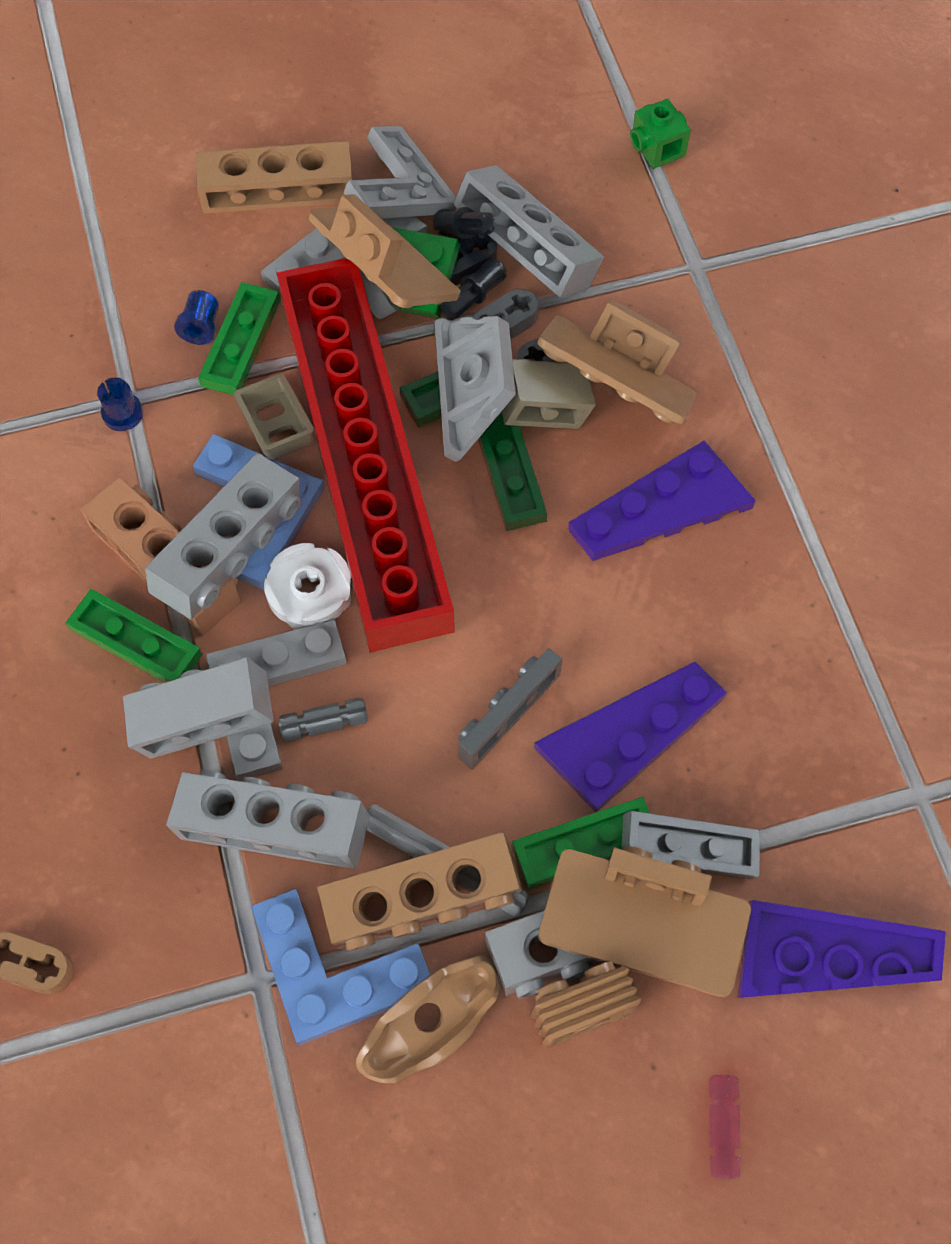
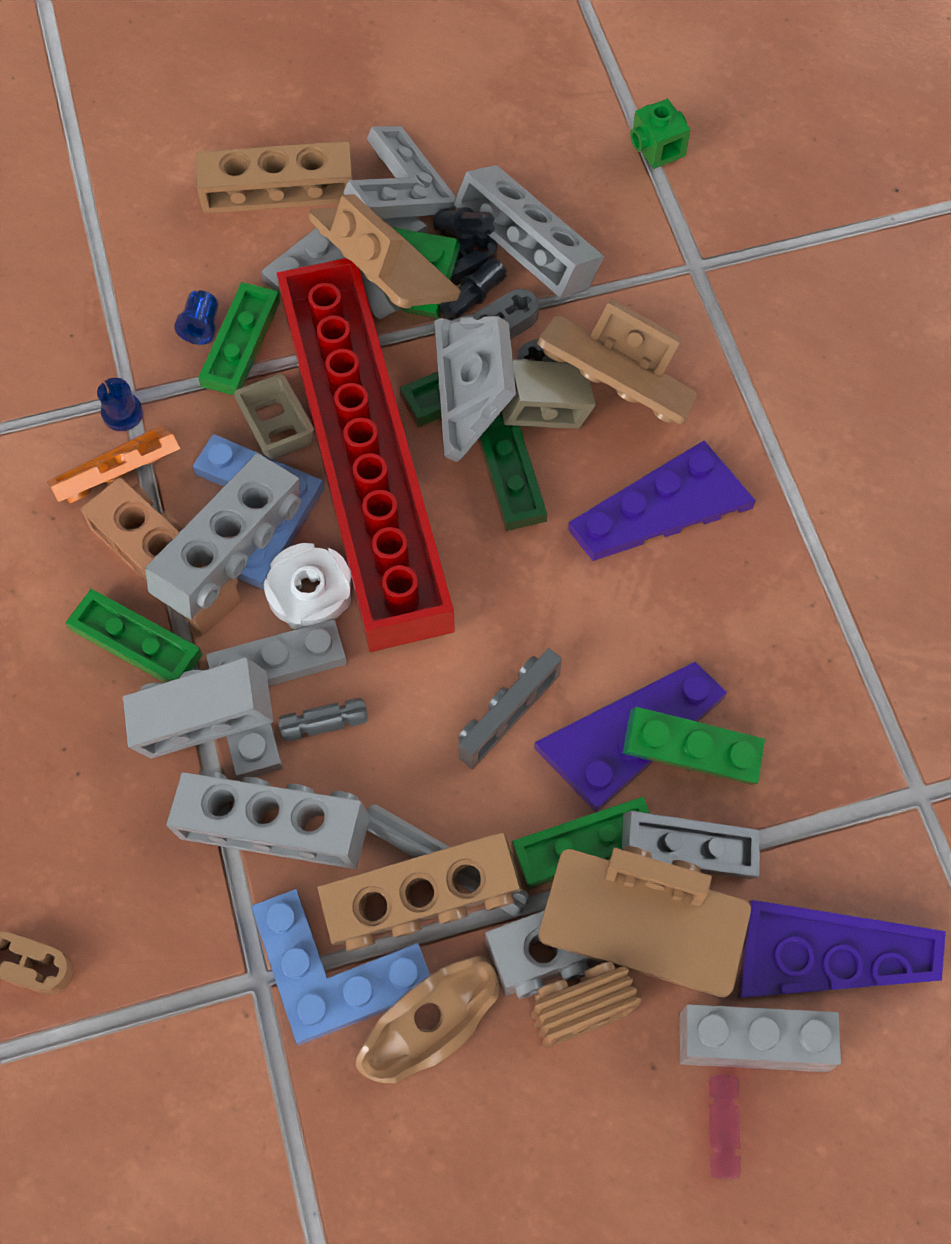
none -> orange wing [47,426,180,503]
none -> green plate [622,707,765,785]
none -> light grey brick [679,1004,841,1072]

